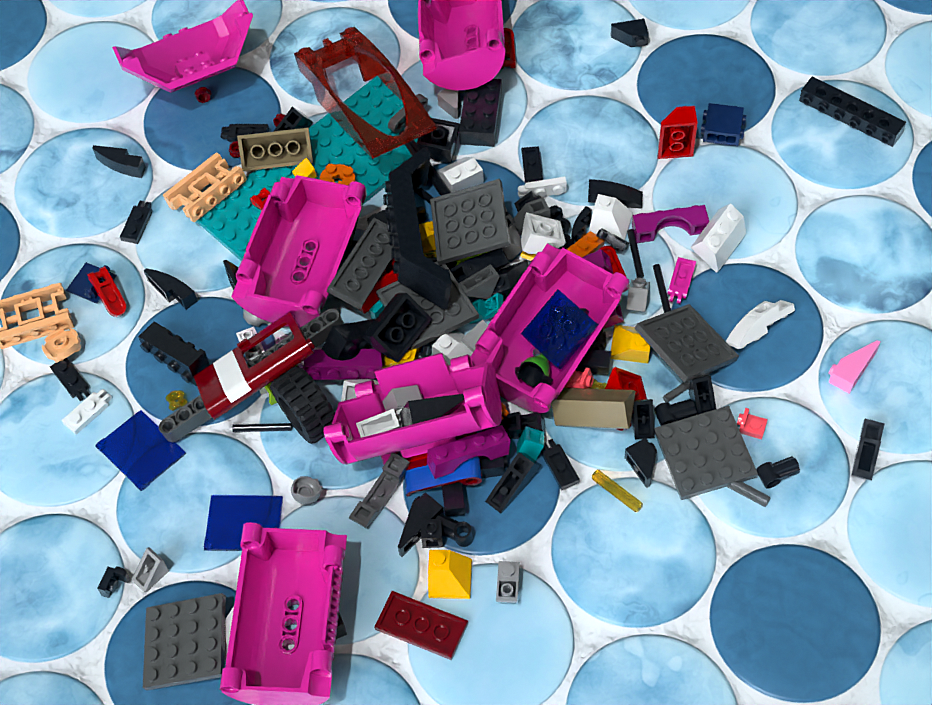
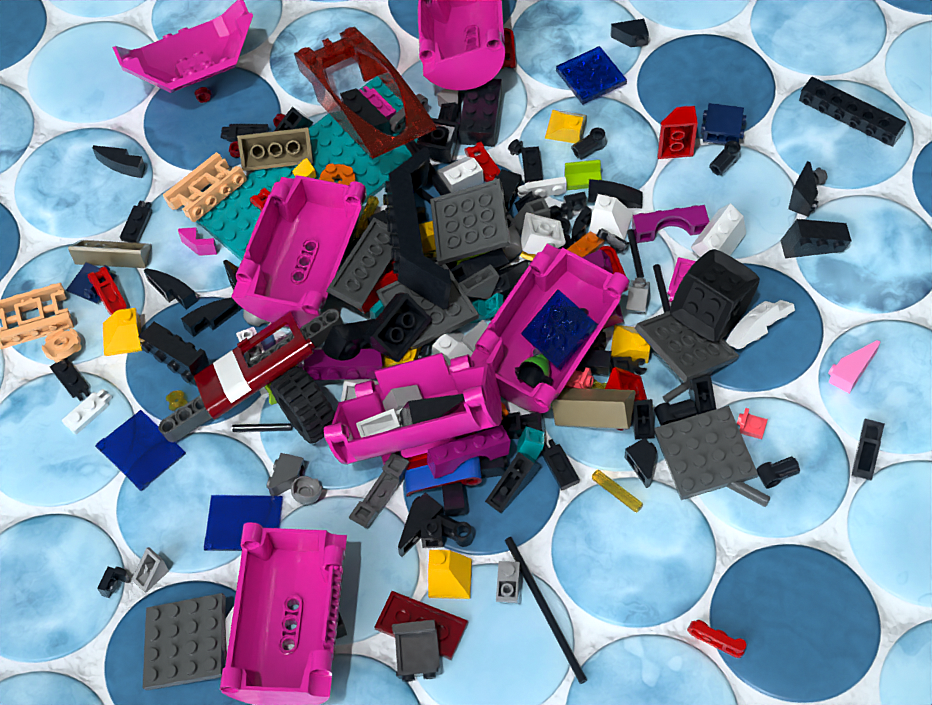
none -> dark tan slope [68,240,151,268]
none -> yellow slope [103,308,142,356]
none -> dark pink slope [178,227,217,256]
none -> black slope [181,297,242,337]
none -> dark grey slope [267,453,306,497]
none -> black wedge [340,88,391,145]
none -> clear yellow axle [354,196,378,241]
none -> dark pink hinge [359,86,396,120]
none -> black panel [392,620,441,682]
none -> black bracket [438,102,459,123]
none -> red plate [464,142,500,182]
none -> black slope [494,169,522,212]
none -> black piece [505,537,587,684]
none -> black plate [508,139,524,155]
none -> yellow slope [545,110,587,143]
none -> clear blue plate [556,46,627,105]
none -> black bracket [561,191,587,220]
none -> lime panel [564,160,602,190]
none -> black piece [571,127,605,159]
none -> black plate [611,357,647,375]
none -> black piece [670,249,760,342]
none -> red plate [687,620,746,658]
none -> black piece [709,140,741,176]
none -> black wedge [780,219,852,259]
none -> black slope [788,161,819,217]
none -> dark grey plate [813,167,828,185]

